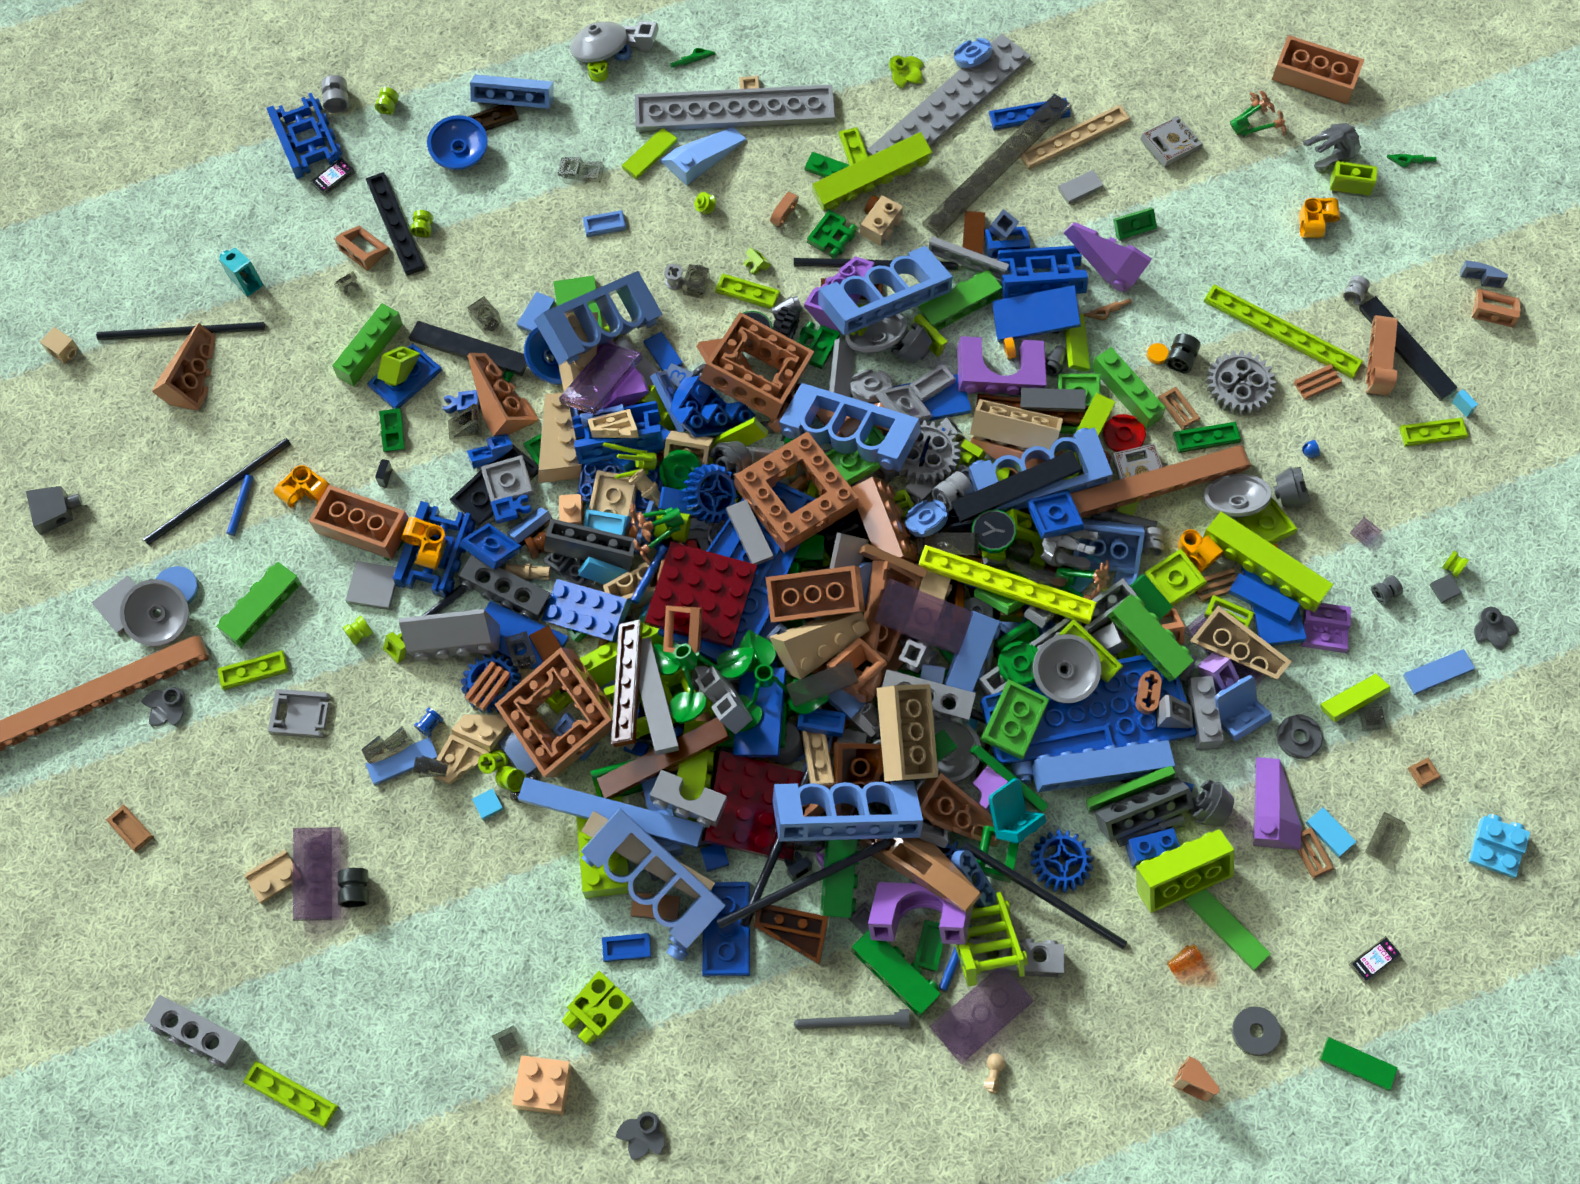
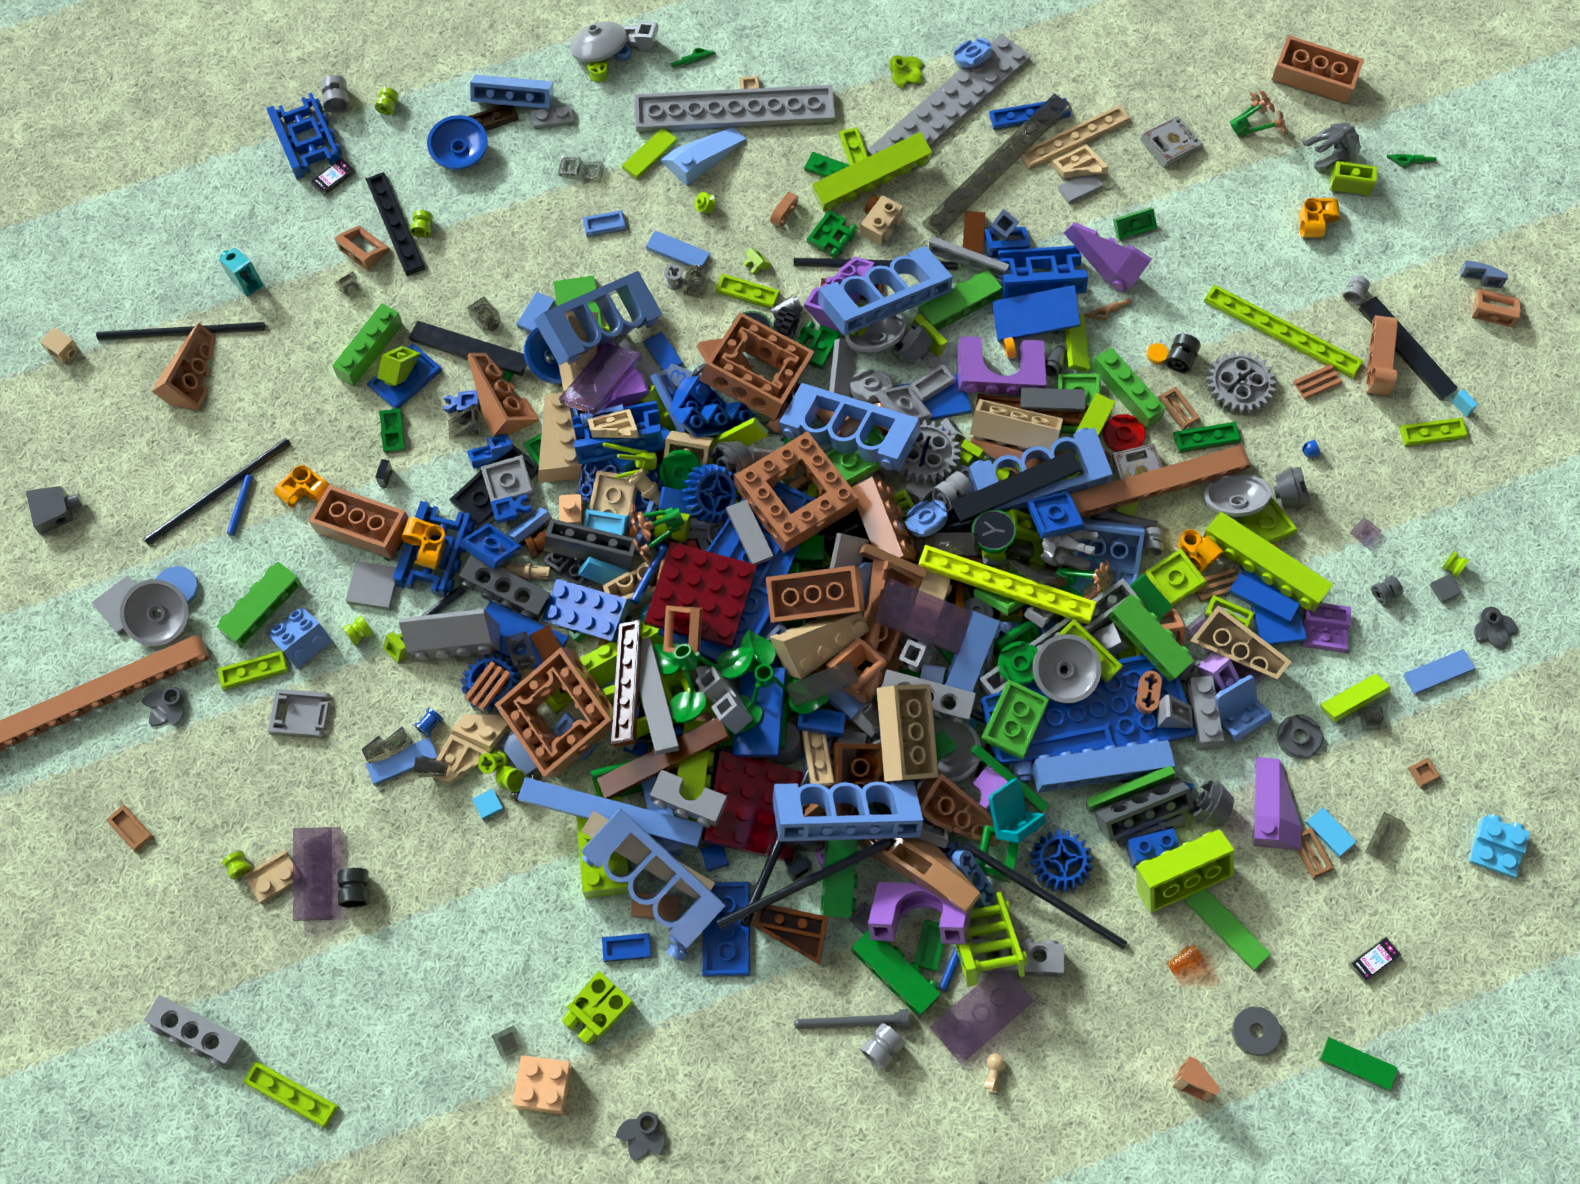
none -> lime wheel [222,851,252,880]
none -> medium blue bracket [268,607,333,669]
none -> light grey plate [531,104,573,129]
none -> medium blue tile [646,230,710,272]
none -> light grey wheel [860,1023,906,1070]
none -> tan wing [1052,144,1108,178]

